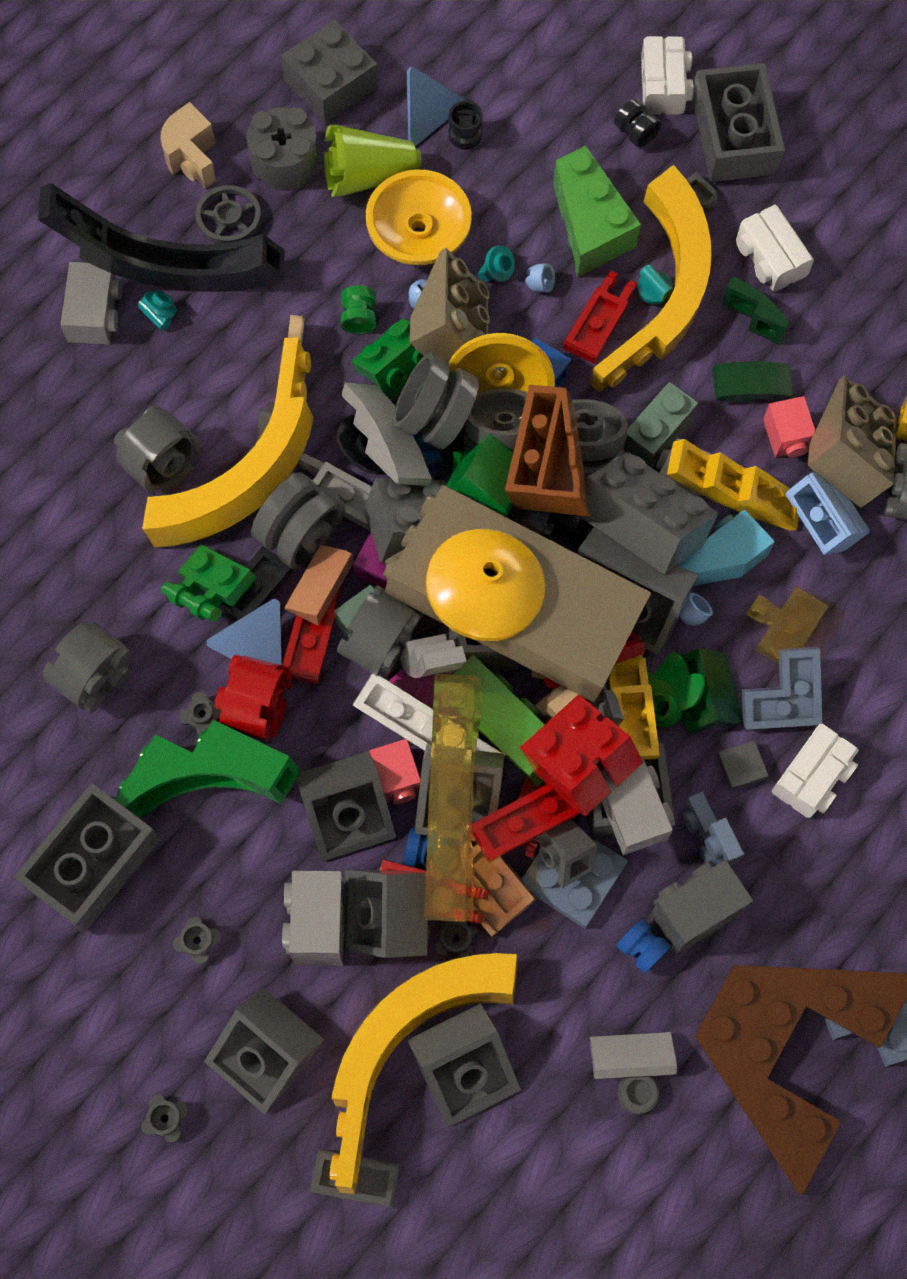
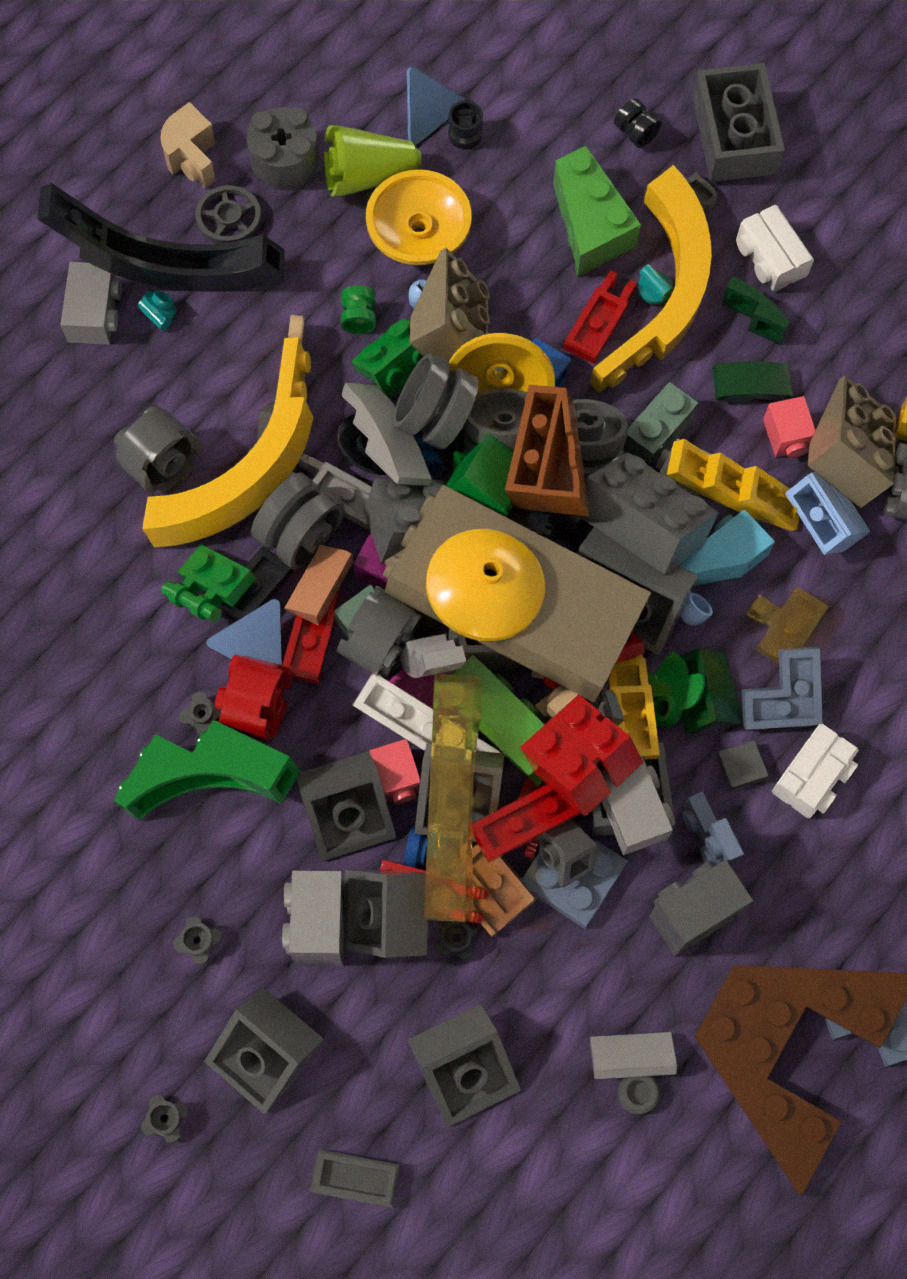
dark grey brick [13,783,160,933] -> none
dark grey brick [43,620,132,713] -> none
dark grey brick [281,19,378,125] -> none
yellow arch [330,953,518,1195] -> none
teal plate [478,246,515,282] -> none
light blue hinge [525,264,555,292] -> none
blue wheel [616,918,672,975] -> none
white brick [641,36,693,115] -> none

